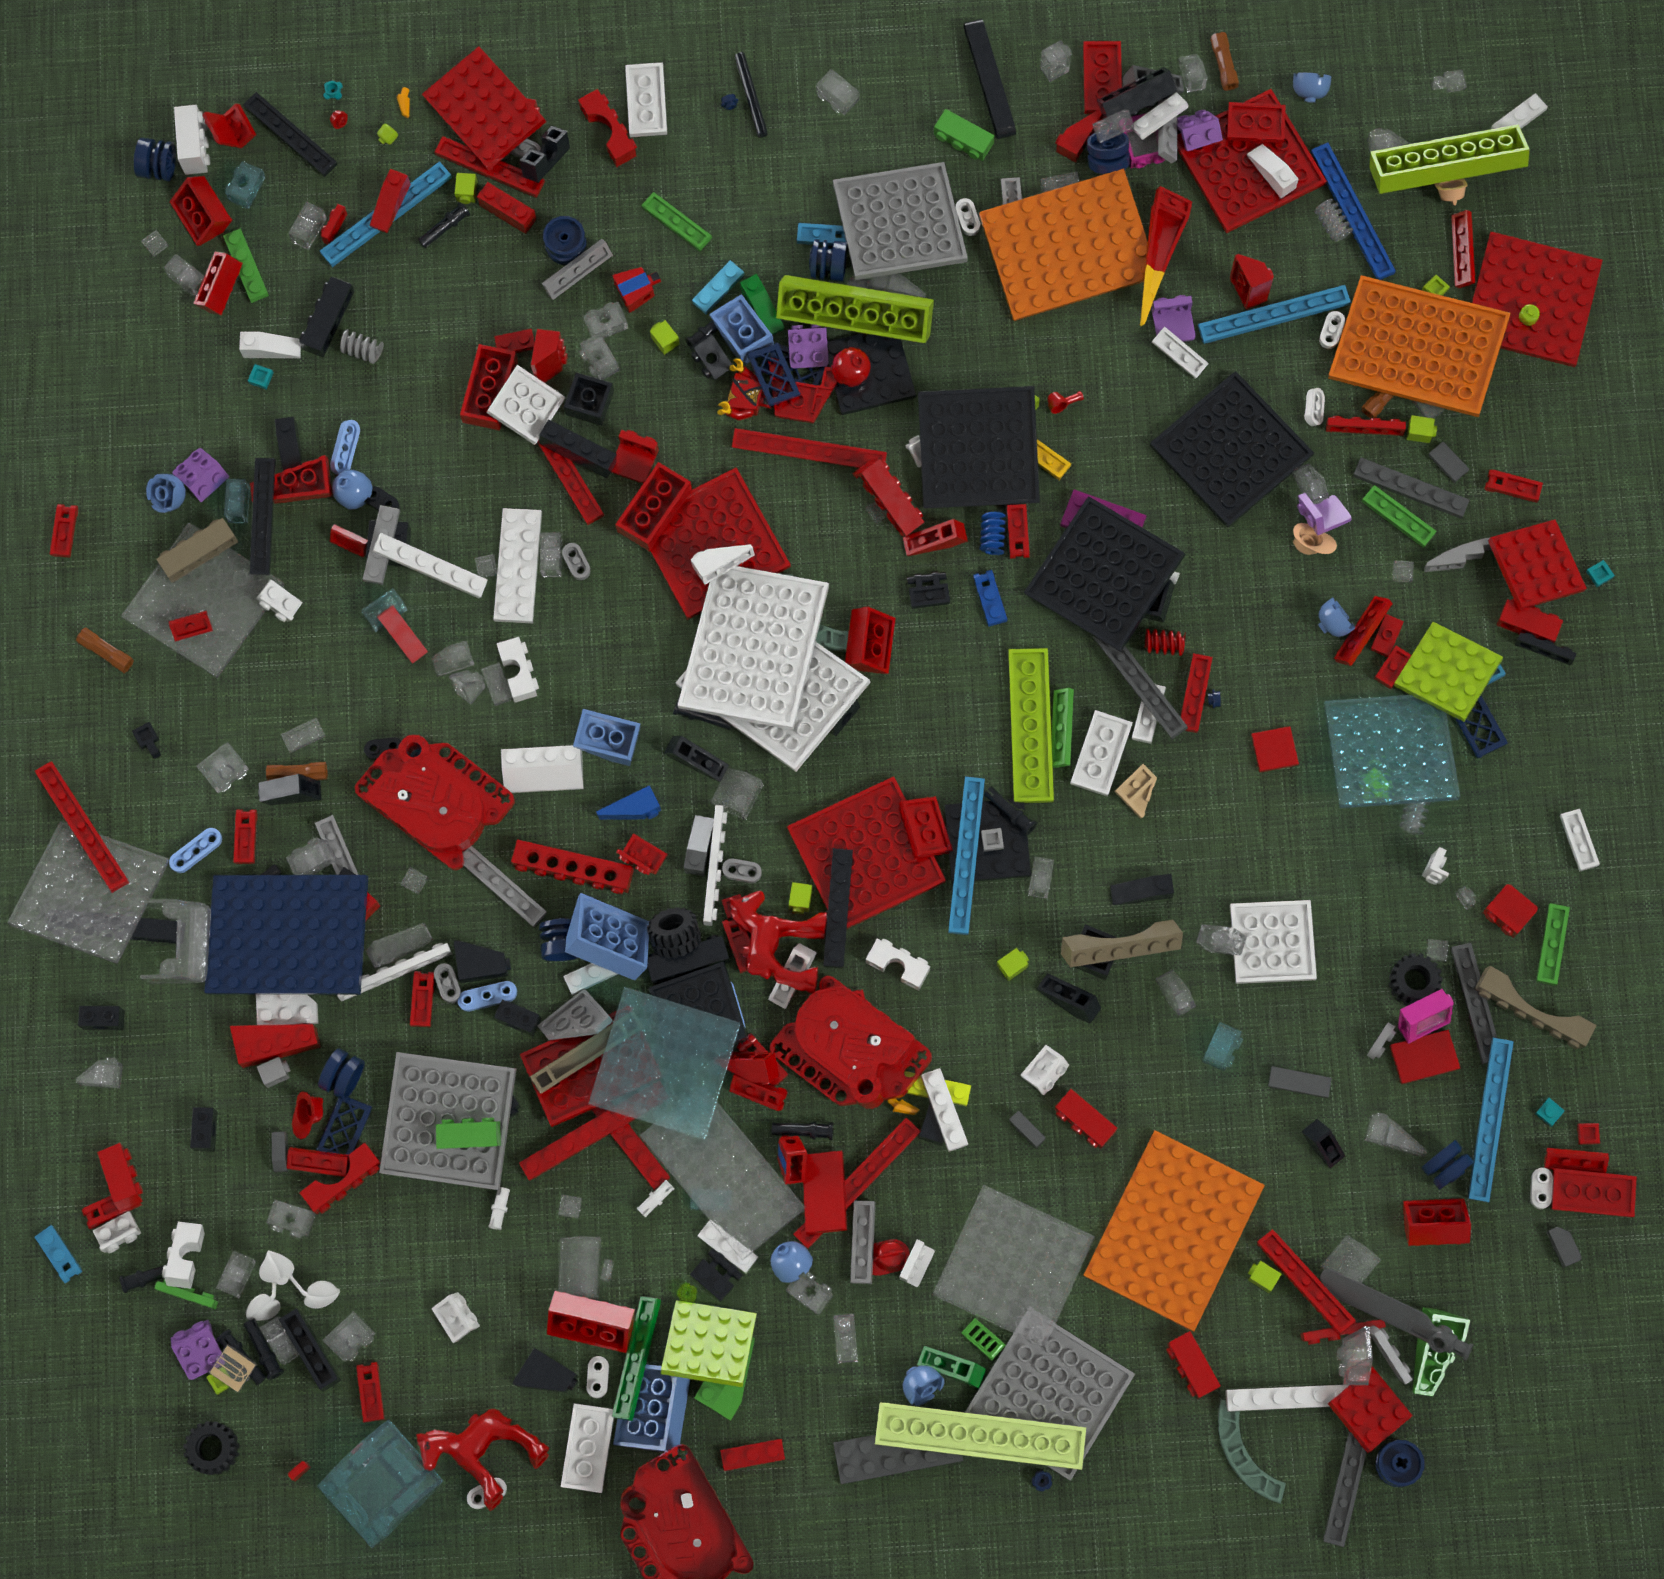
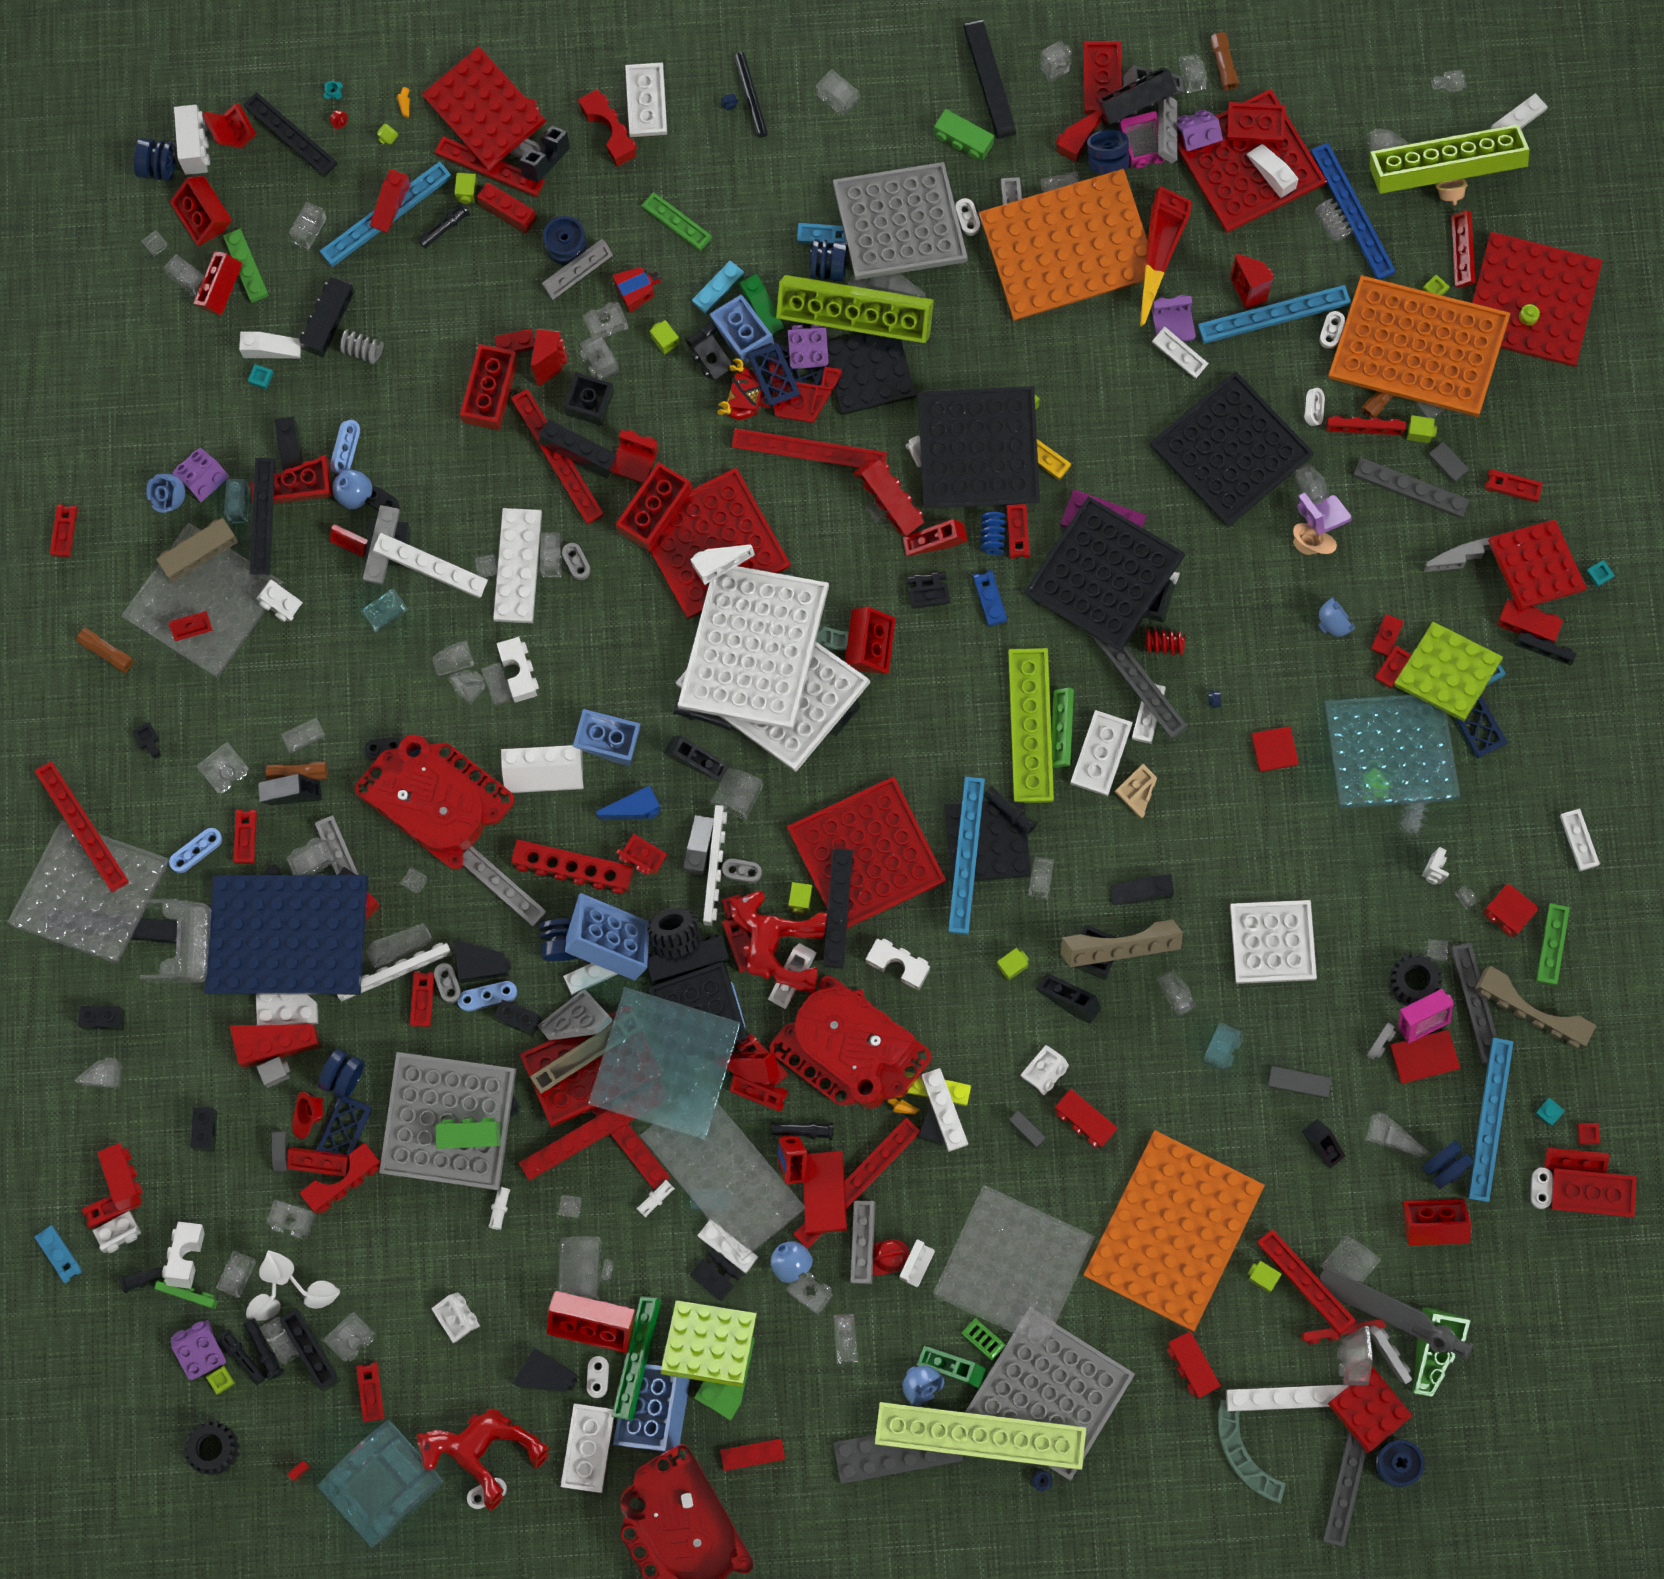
piece [209,1344,257,1393] -> none
clear light blue brick [225,161,265,209] -> none
red plate [321,204,347,245] -> none
red tile [377,605,428,664] -> none
white plate [486,365,566,445] -> none
clear neon green plate [677,1283,697,1302] -> none
red cylinder [831,347,871,387] -> none
red tile [898,796,953,858] -> none
light grey plate [981,828,1004,852] -> none
red bar [1047,391,1084,414] -> none
clear plate [1092,109,1135,143] -> none
white plate [1131,92,1188,140] -> none
red plate [1181,653,1213,733] -> none
clear brick [1196,924,1247,956] -> none
medium blue cylinder [1293,73,1331,103] -> none
red plate [1334,596,1393,666] -> none
bright green plate [1362,485,1437,548] -> none
clear tile [1392,560,1414,582] -> none
dark grey piece [1546,1227,1582,1268] -> none

